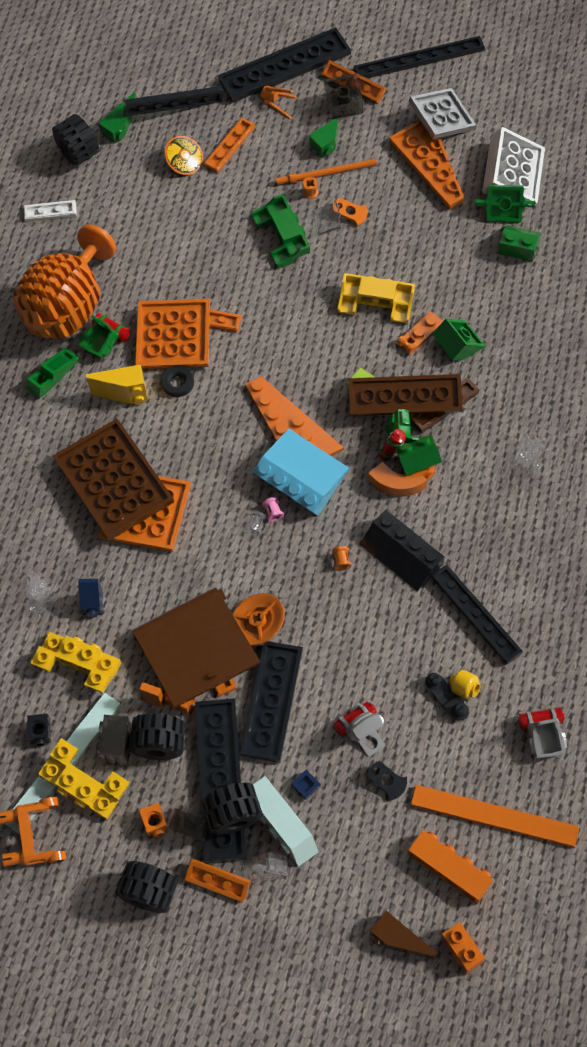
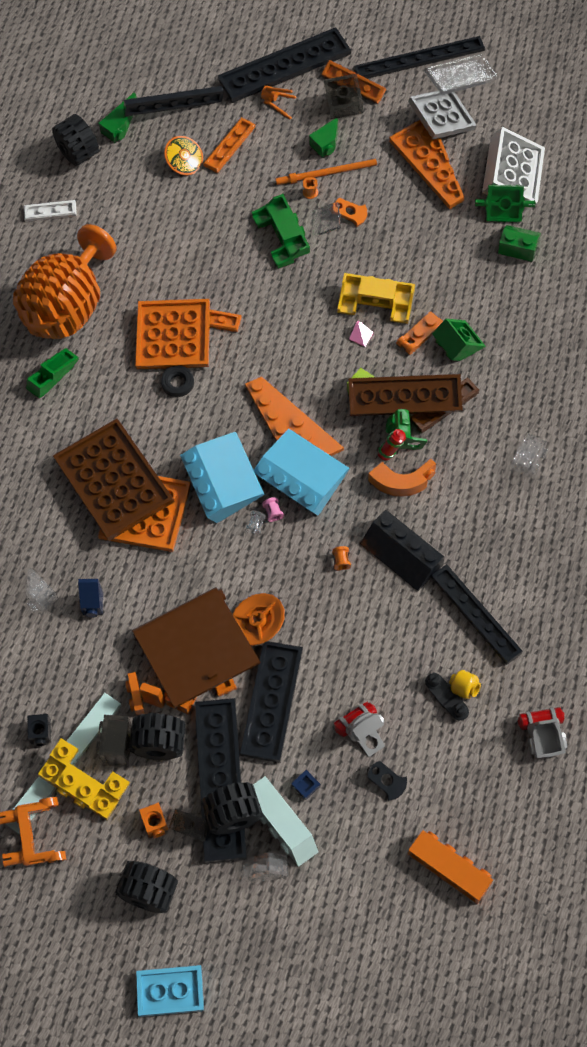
yellow bracket [30,632,122,694] -> none
green piece [79,313,130,359] -> none
yellow slope [86,364,148,405] -> none
orange plate [185,859,251,902] -> none
reddish brown slope [370,911,437,960] -> none
green slope [396,435,442,476] -> none
orange tile [411,785,580,848] -> none
orange brick [441,922,485,975] -> none
none -> orange plate [125,672,145,715]
none -> medium azure plate [136,965,204,1017]
none -> medium azure slope [180,432,265,523]
none -> bright pink slope [349,321,373,347]
none -> clear tile [425,54,499,95]

